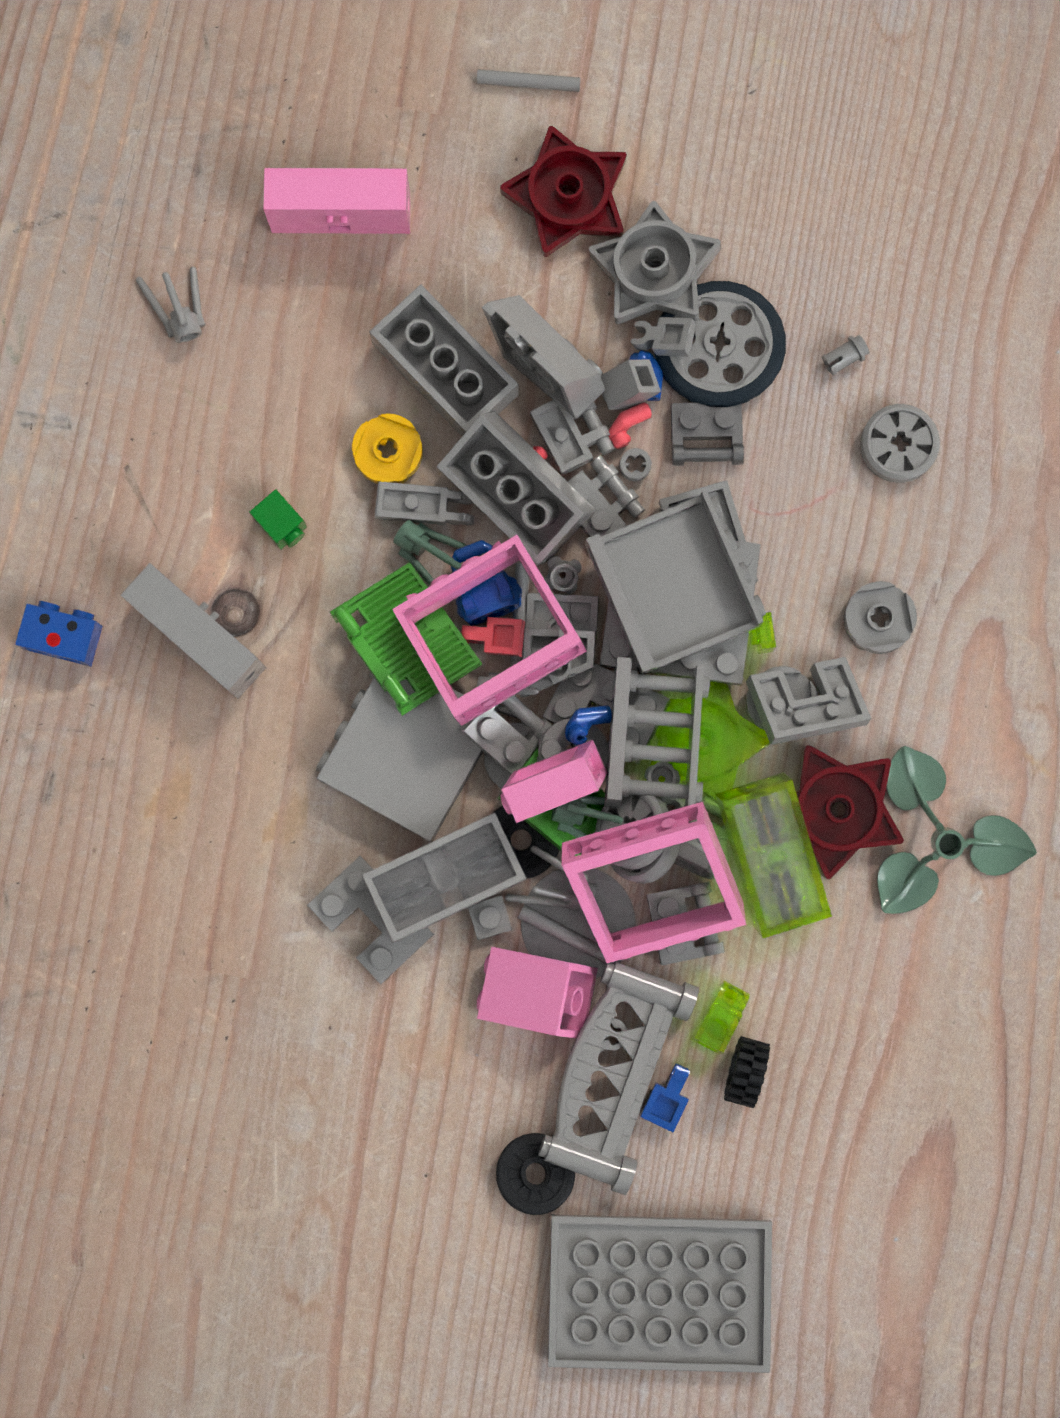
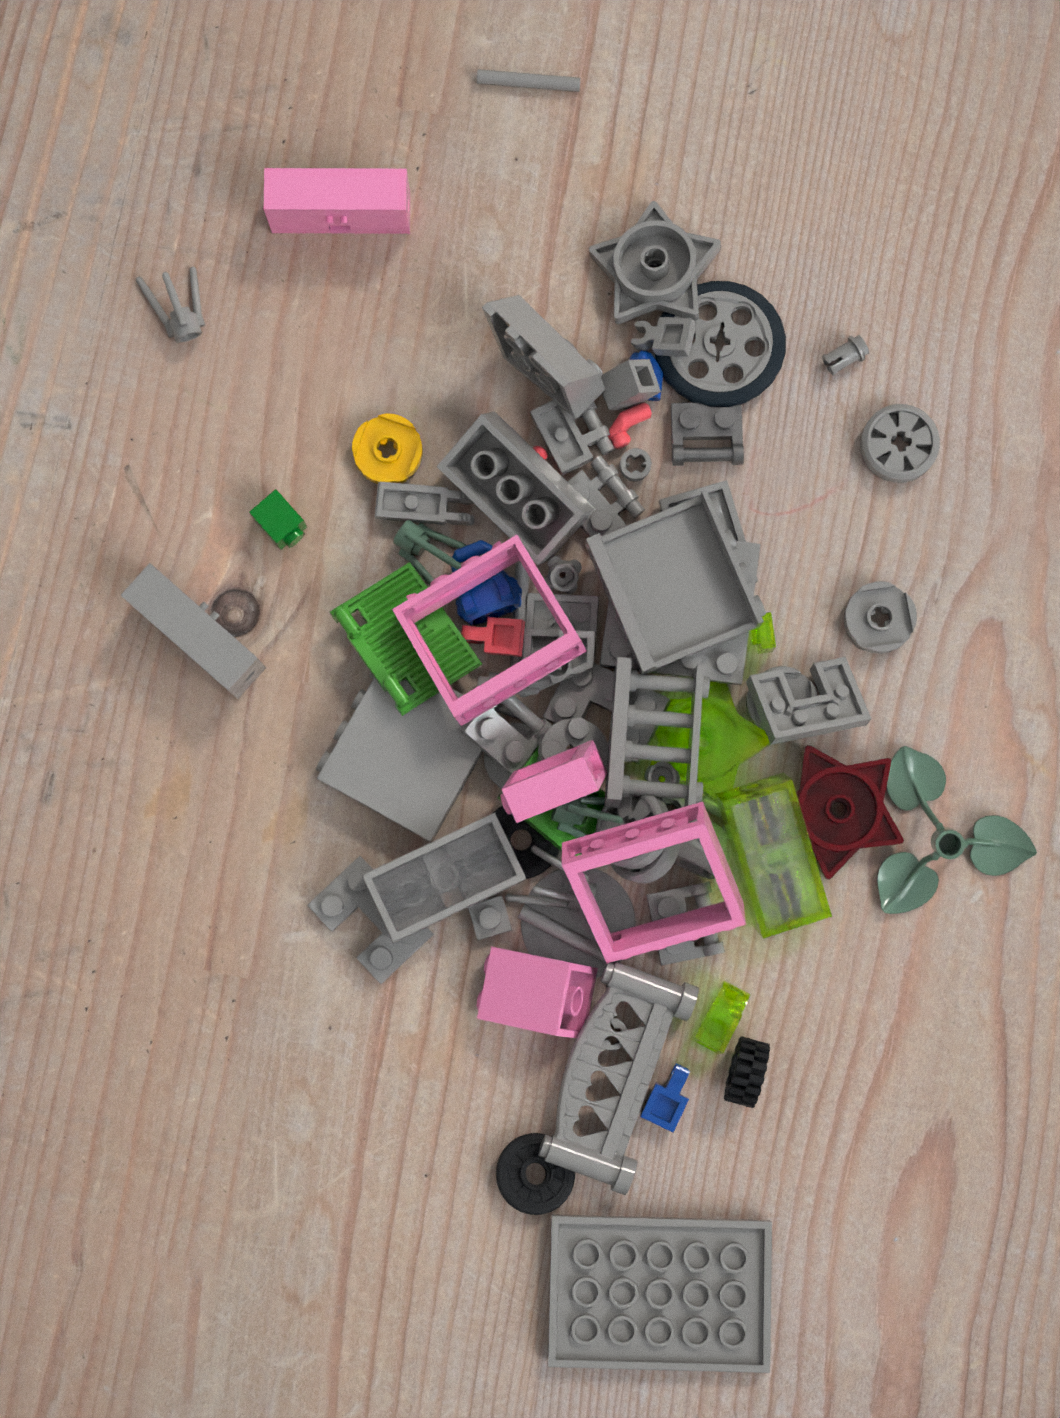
blue brick [15,601,103,667] -> none
light grey brick [369,284,519,436] -> none
dark red plate [500,126,627,257] -> none
blue arm [565,705,612,745] -> none

